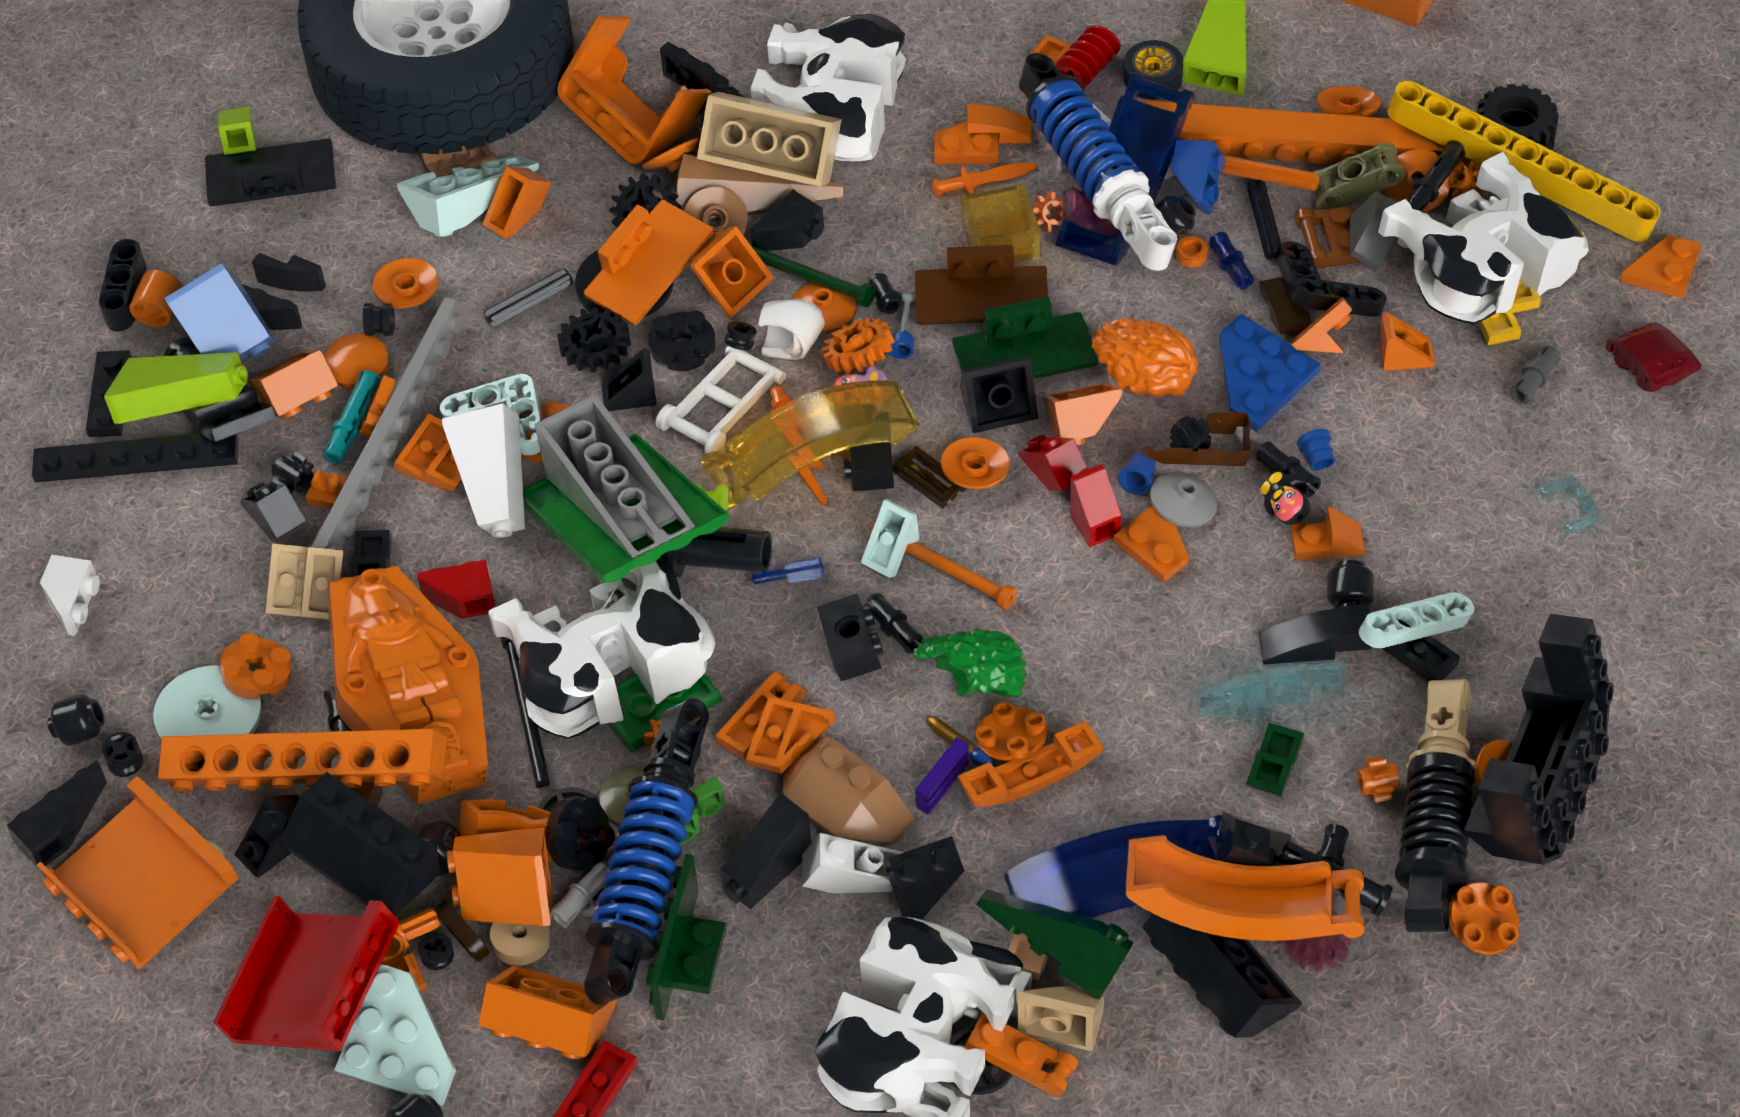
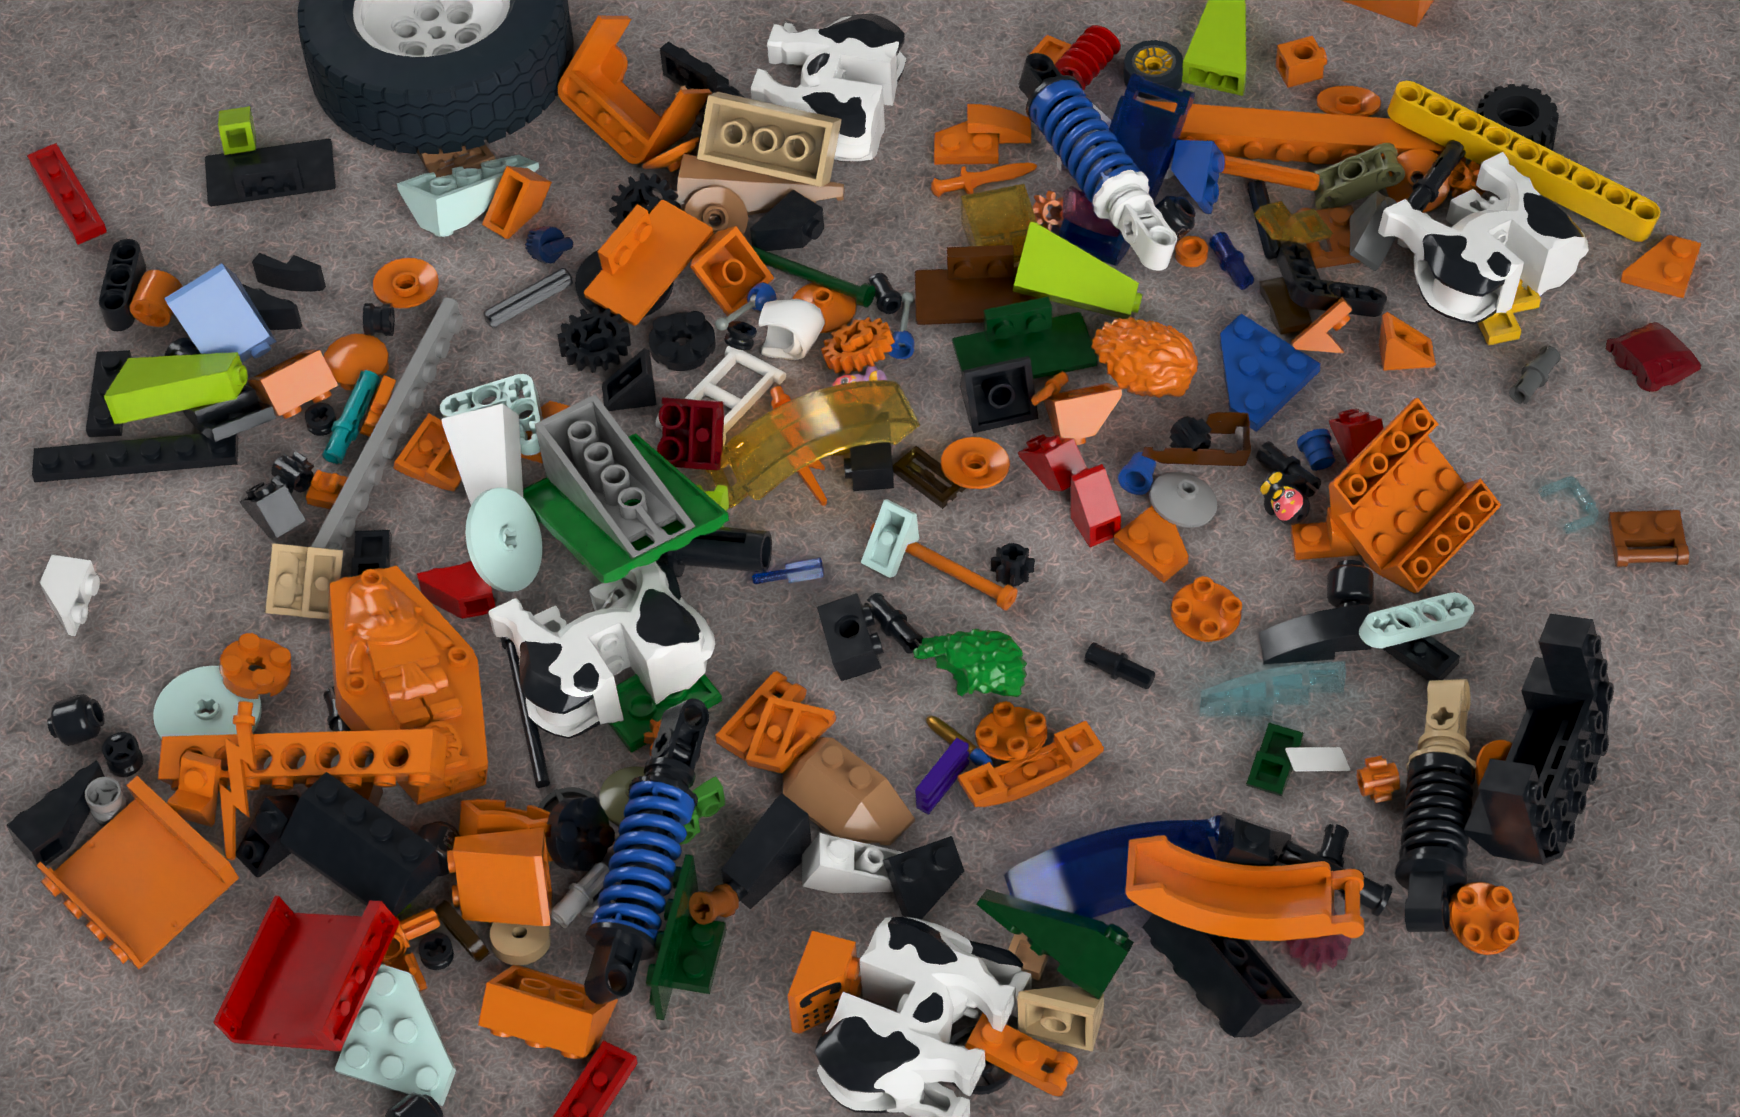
none -> red plate [27,143,107,245]
none -> light grey wheel [85,777,128,826]
none -> orange slope [167,751,222,827]
none -> orange piece [219,701,257,860]
none -> black bush [304,403,337,436]
none -> light aqua piece [466,487,542,592]
none -> dark blue piece [525,226,573,264]
none -> dark red slope [657,397,724,471]
none -> dark orange bush [689,884,739,925]
none -> hinge [715,282,777,331]
none -> orange slope [787,931,862,1034]
none -> black gear [990,543,1035,587]
none -> lime slope [1013,221,1143,319]
none -> orange piece [1031,371,1069,406]
none -> black axle [1084,642,1155,689]
none -> orange dish [1170,576,1242,642]
none -> clear yellow slope [1254,201,1333,243]
none -> orange brick [1276,35,1327,88]
none -> white sticker [1285,747,1350,771]
none -> orange slope [1329,397,1501,594]
none -> red slope [1329,409,1384,464]
none -> dark orange plate [1608,510,1689,567]

